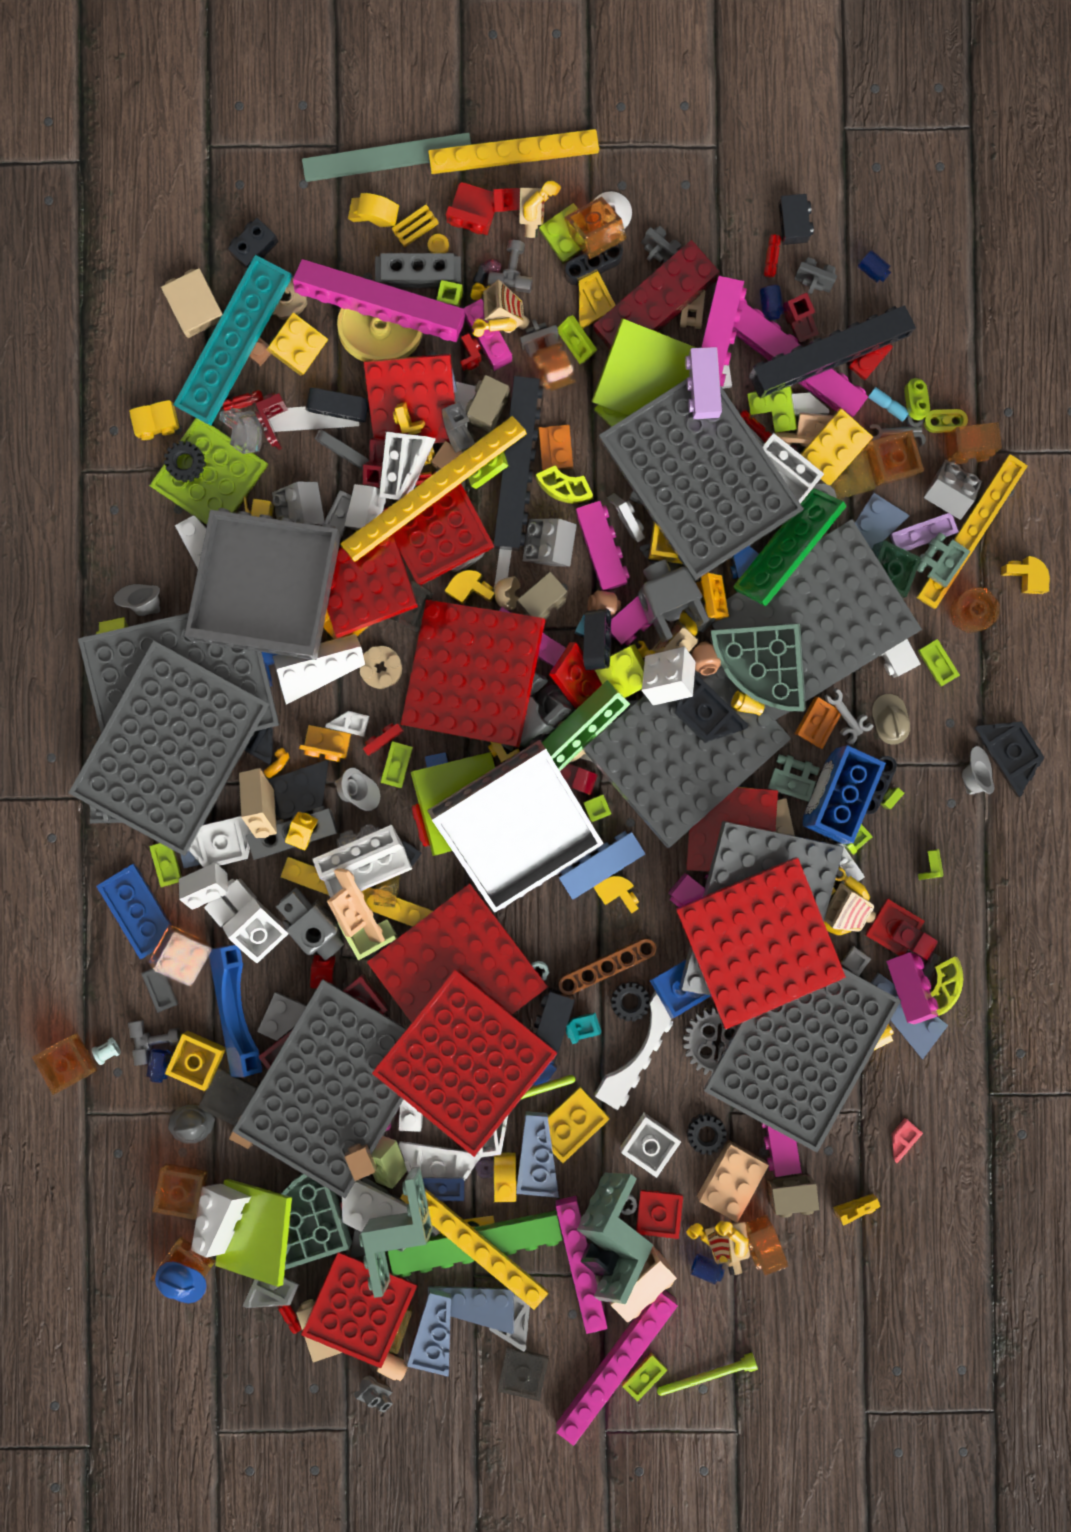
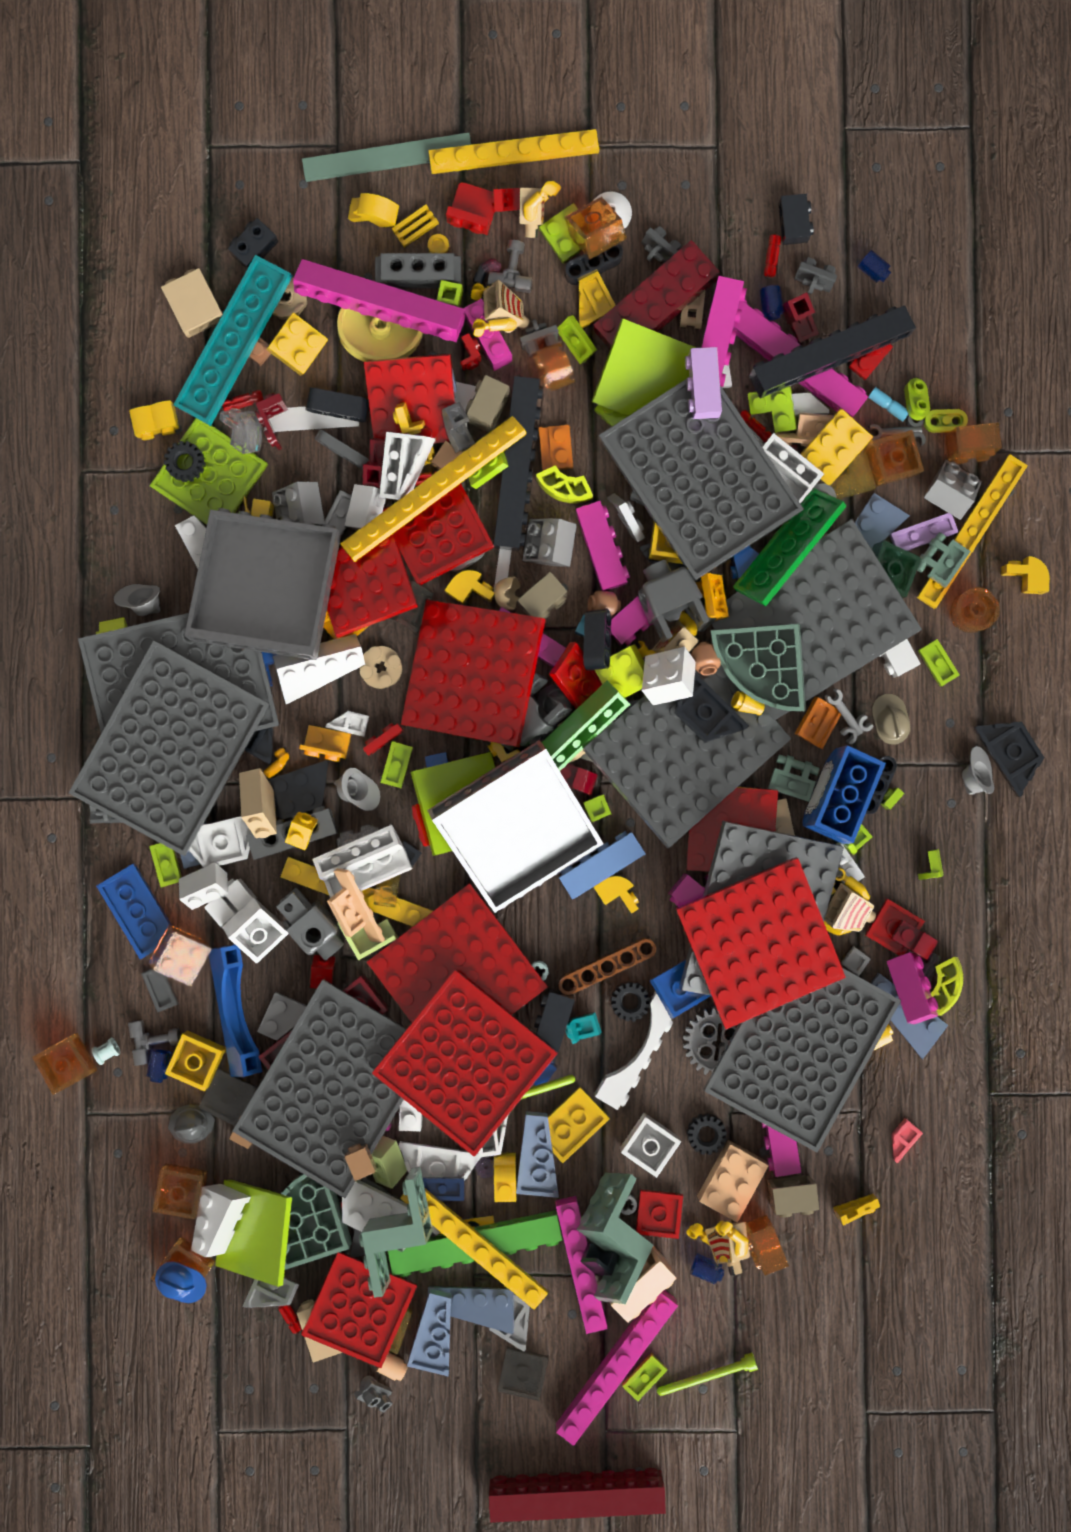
none -> dark red brick [489,1468,666,1523]

